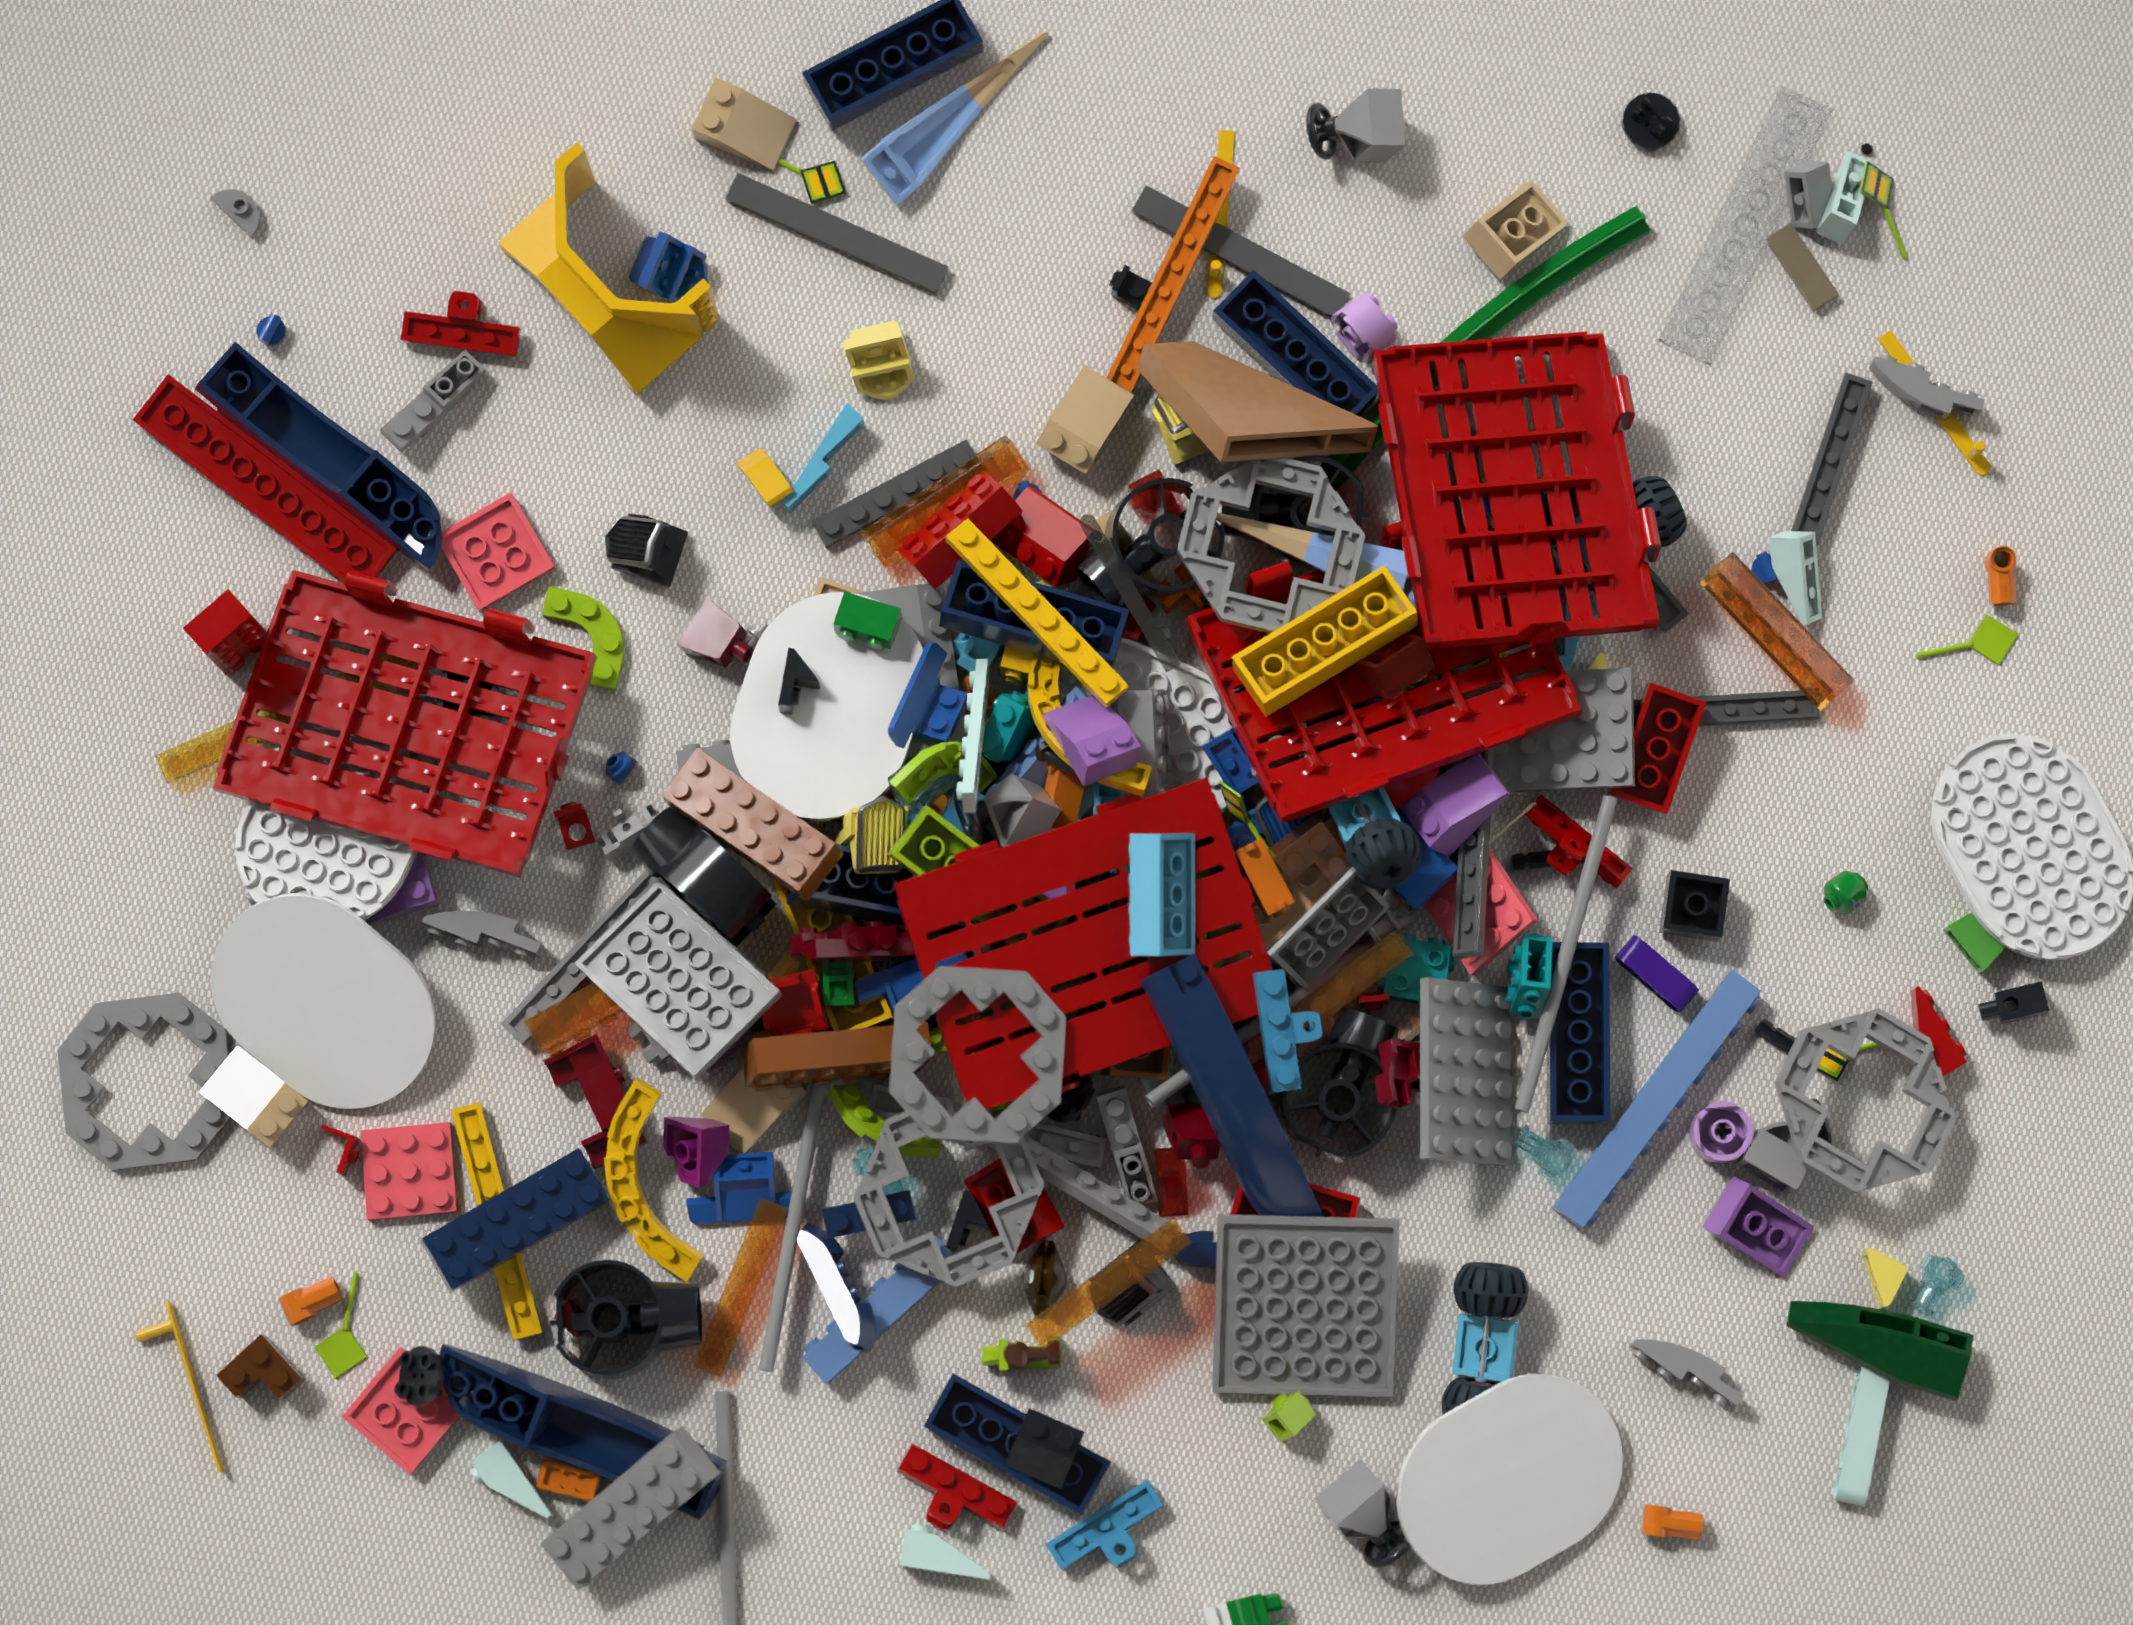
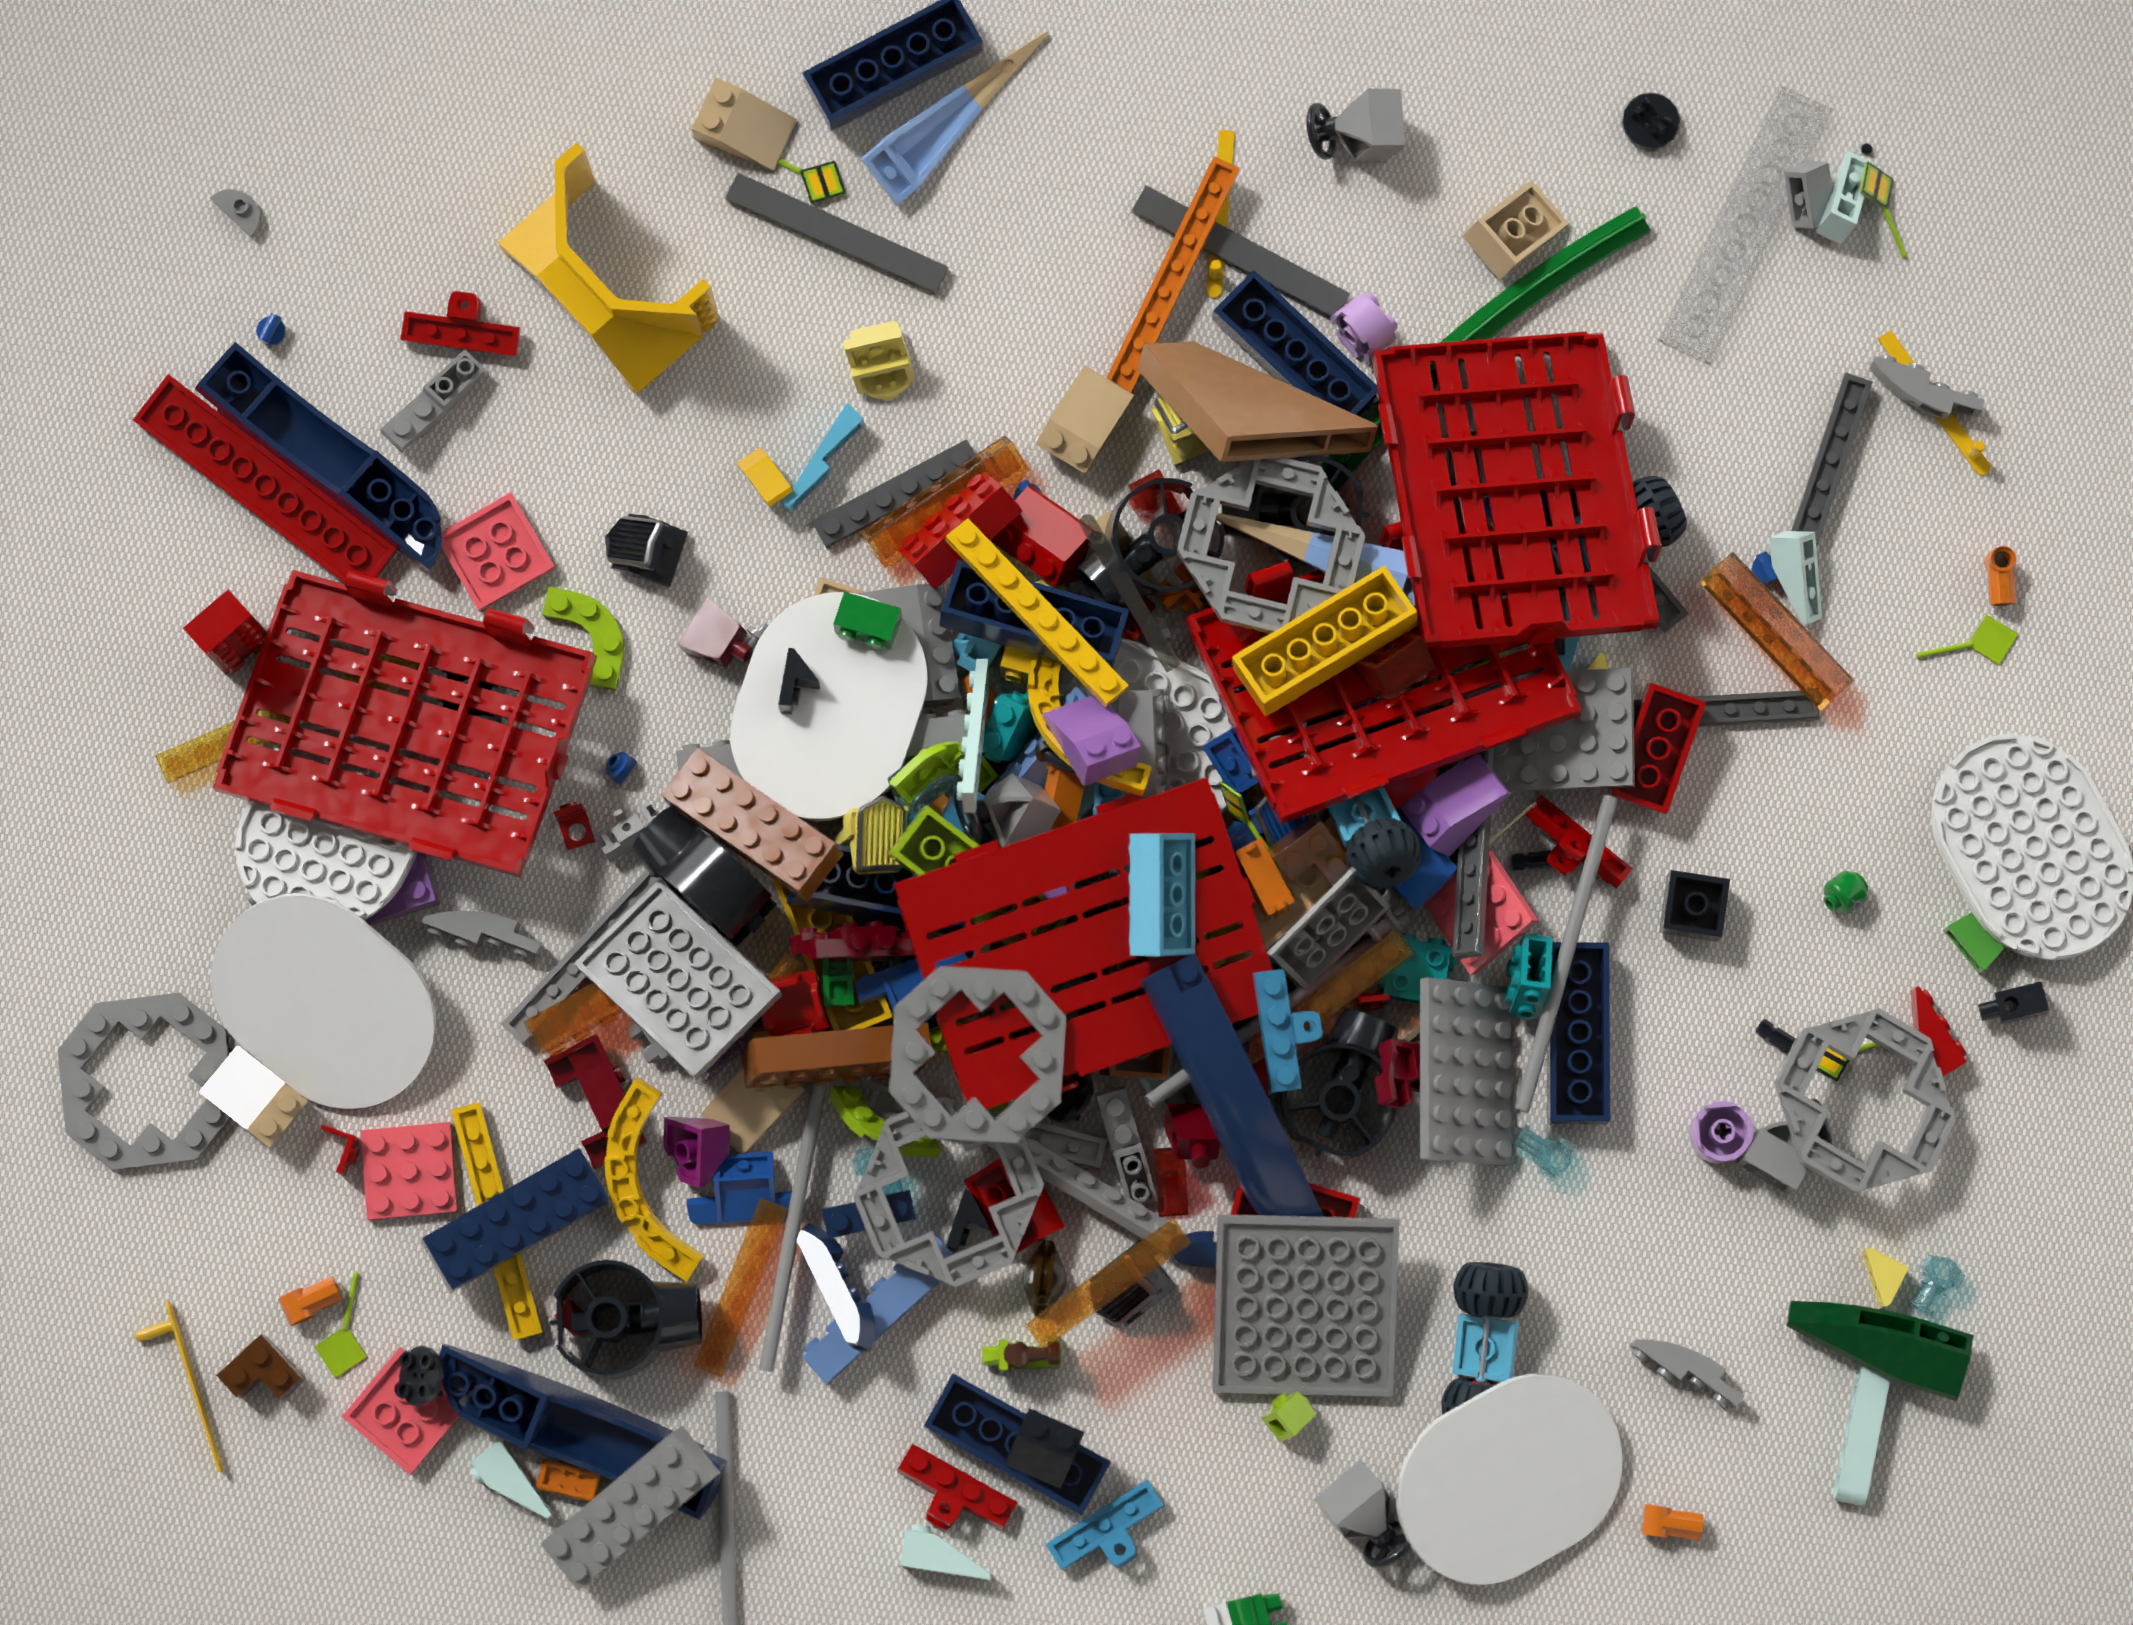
blue piece [629,231,708,303] -> none
blue plate [888,643,968,748] -> none
black bracket [1109,265,1152,310] -> none
medium blue brick [1552,969,1761,1230] -> none
dark purple beam [1614,935,1699,1013] -> none
medium lavender slope [1702,1176,1814,1278] -> none
dark tan tile [1765,223,1839,312] -> none

